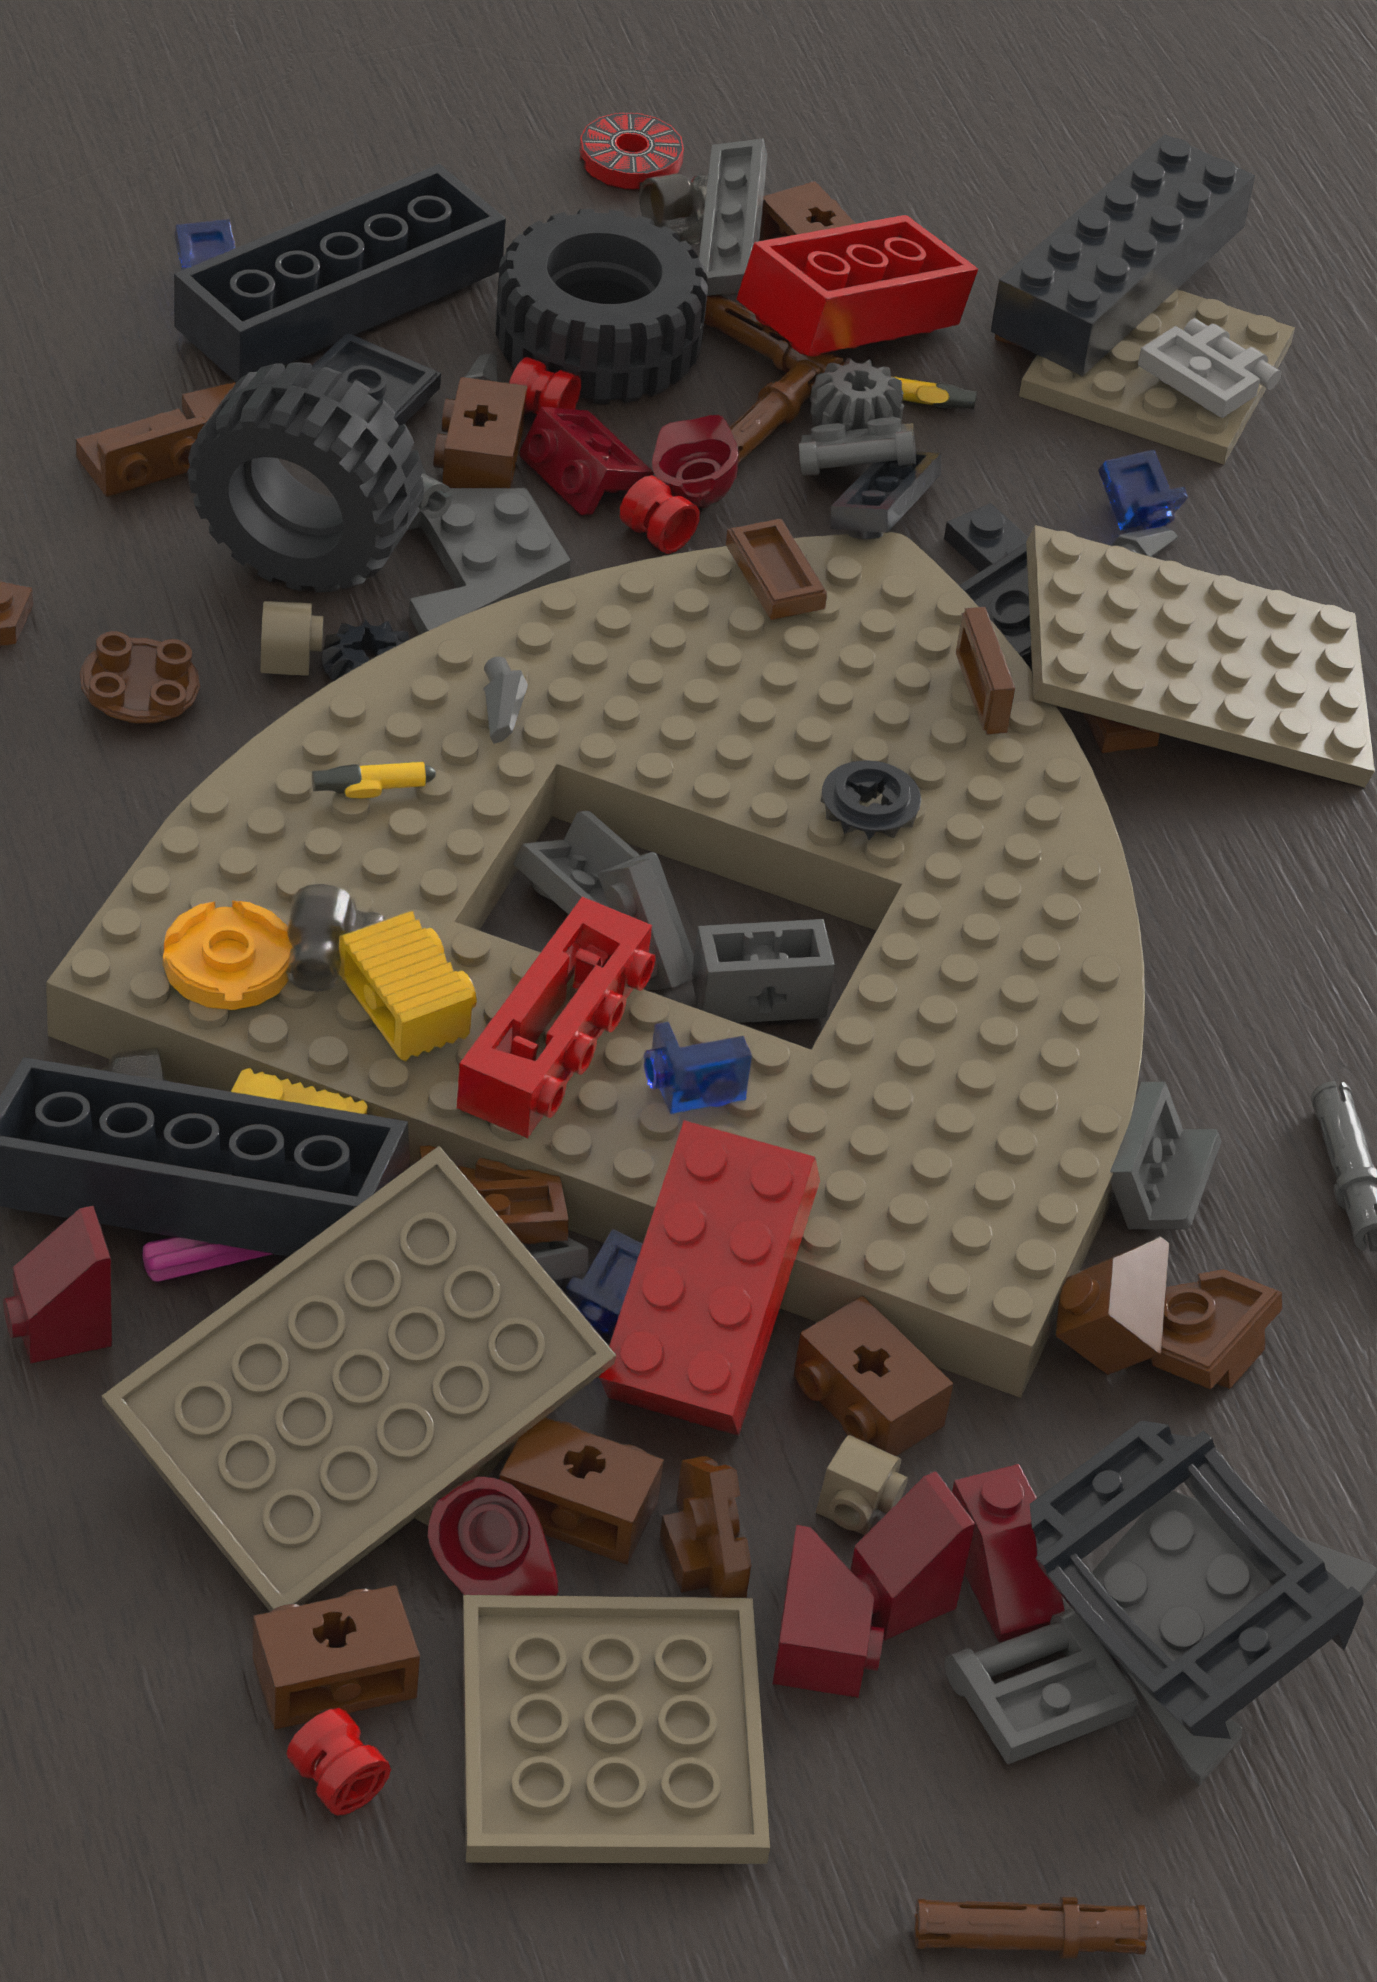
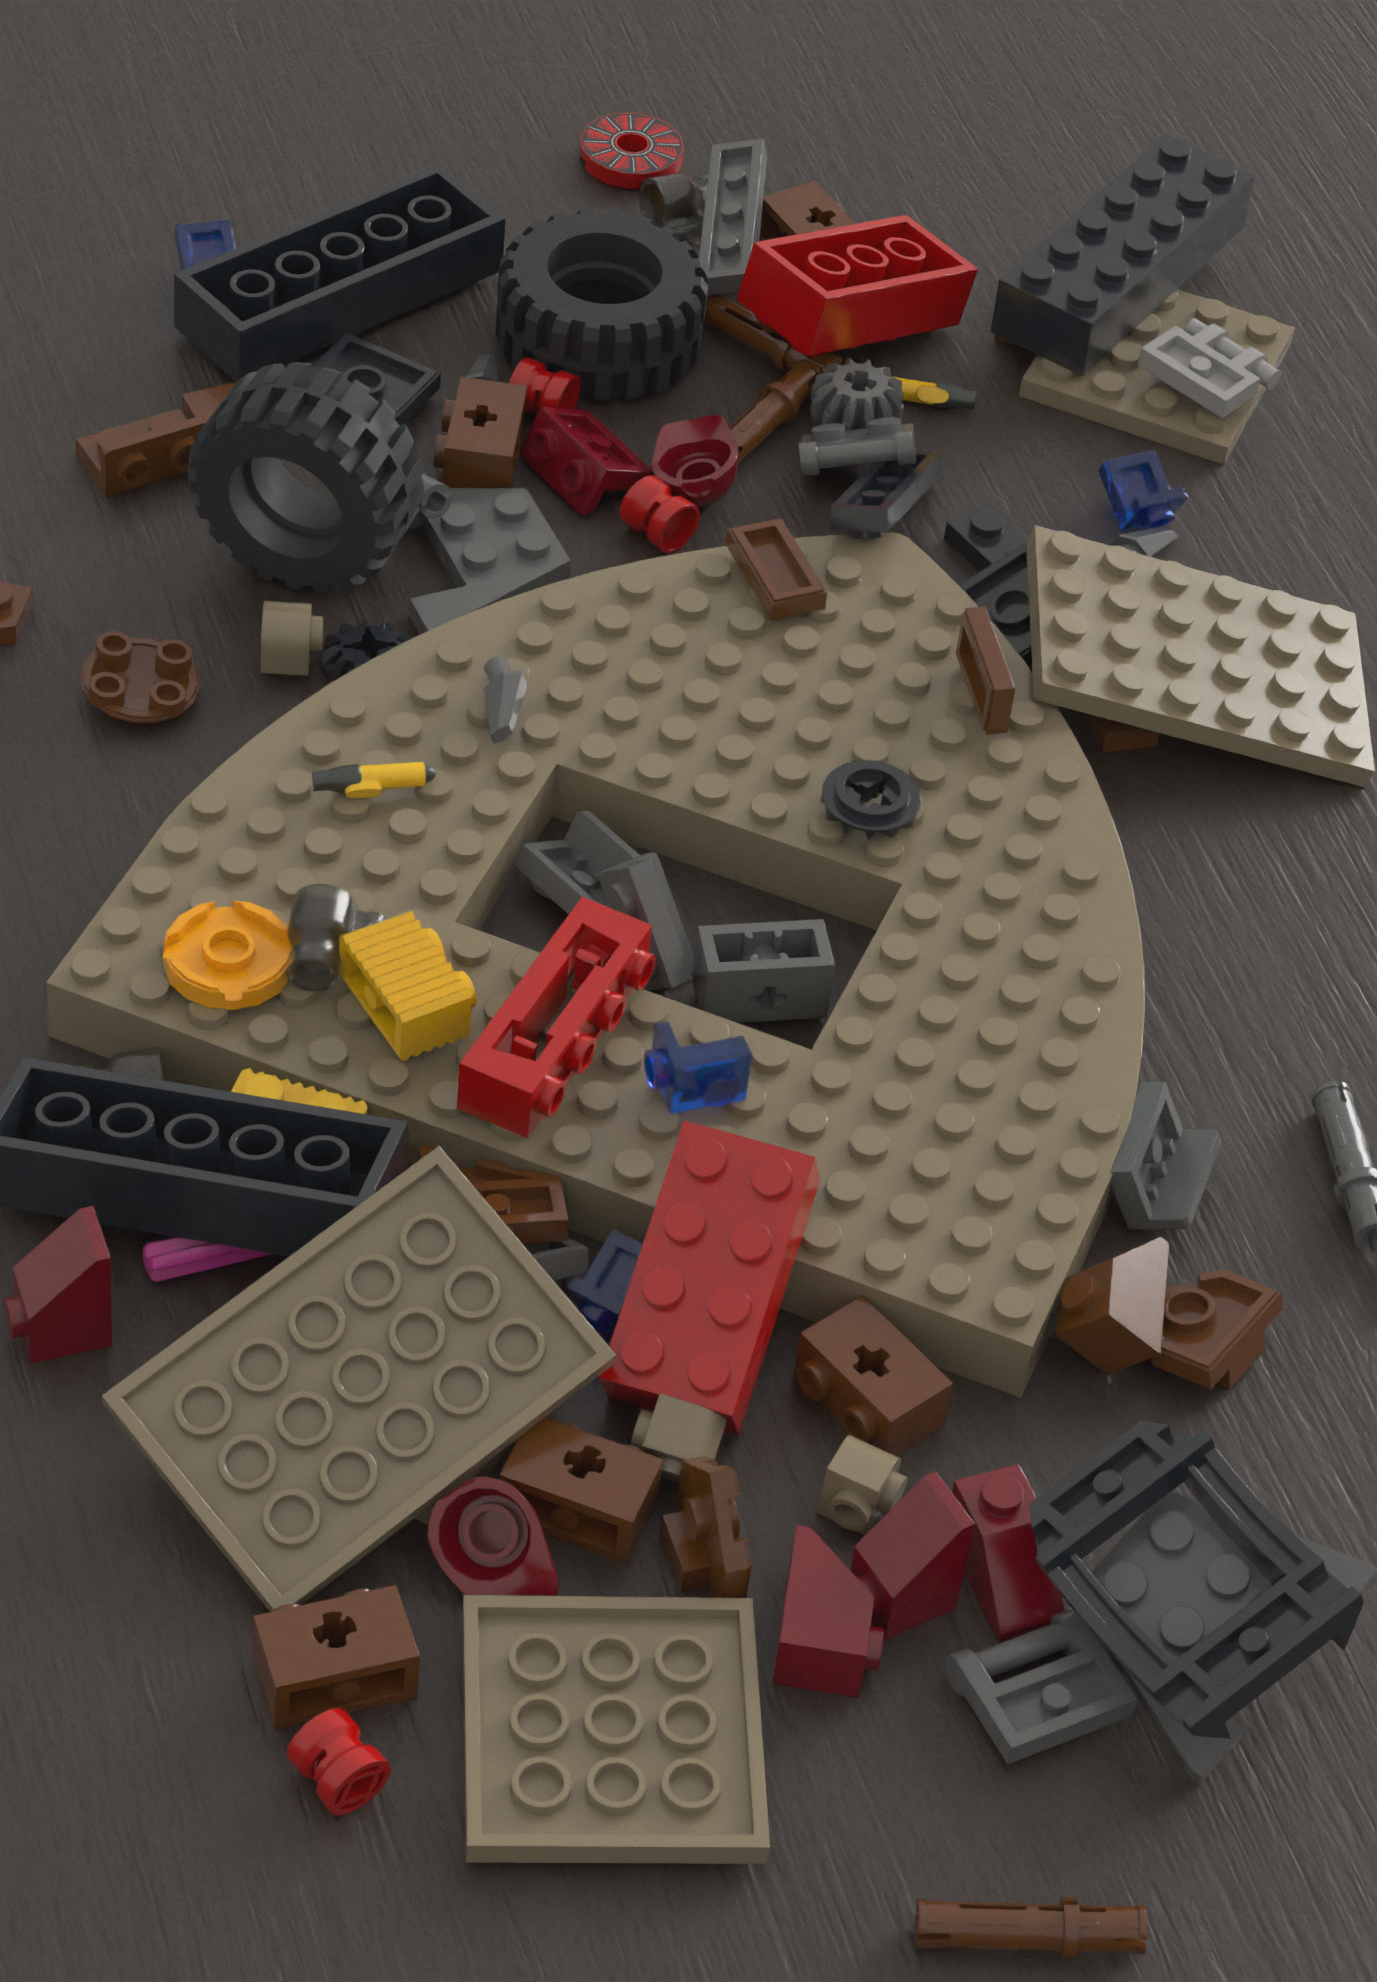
none -> dark tan plate [630,1393,727,1483]

